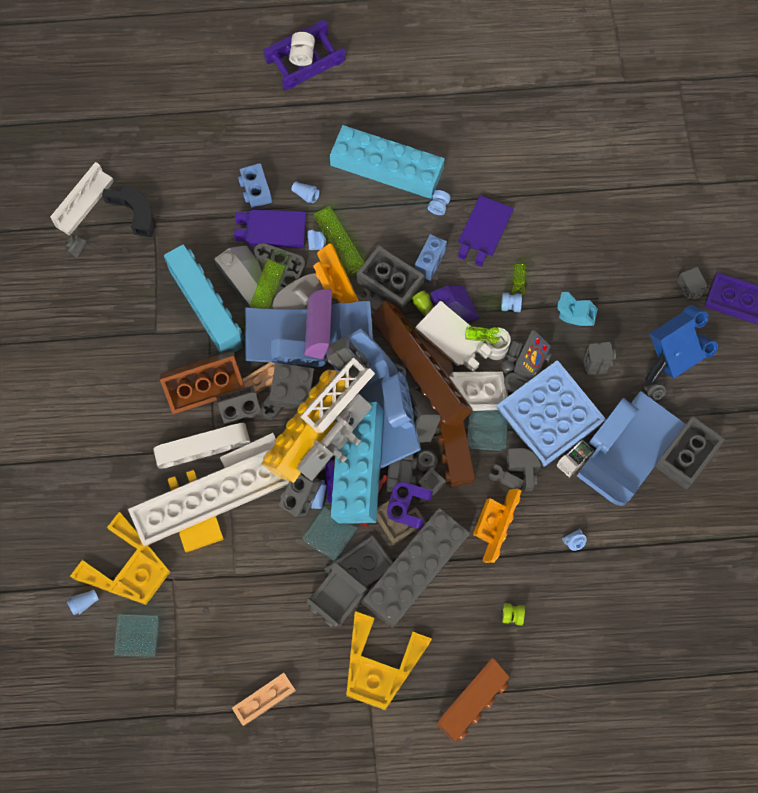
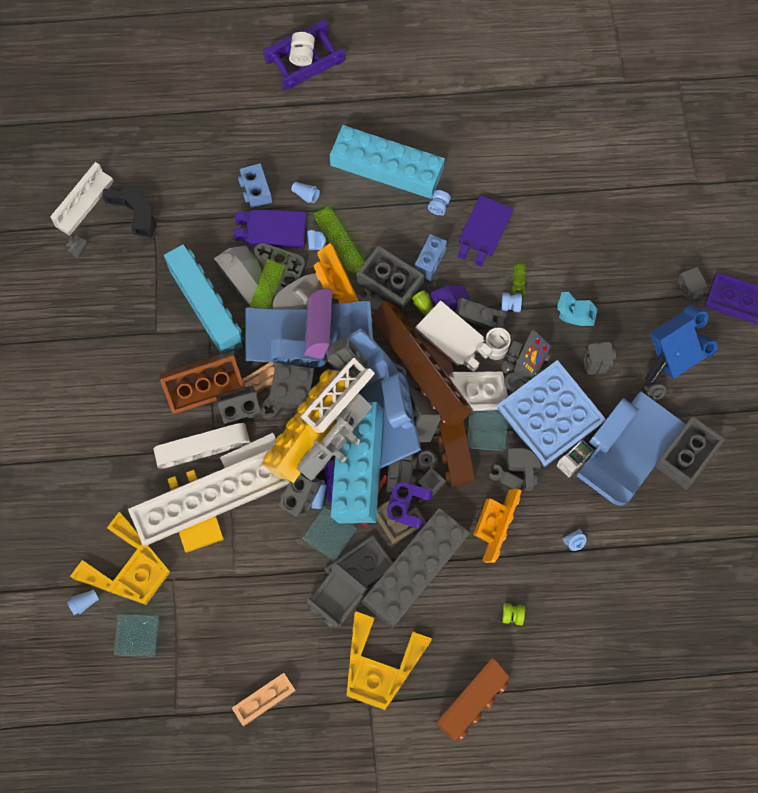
clear neon green bar [465,326,500,344] -> none
none -> dark grey plate [456,298,507,330]

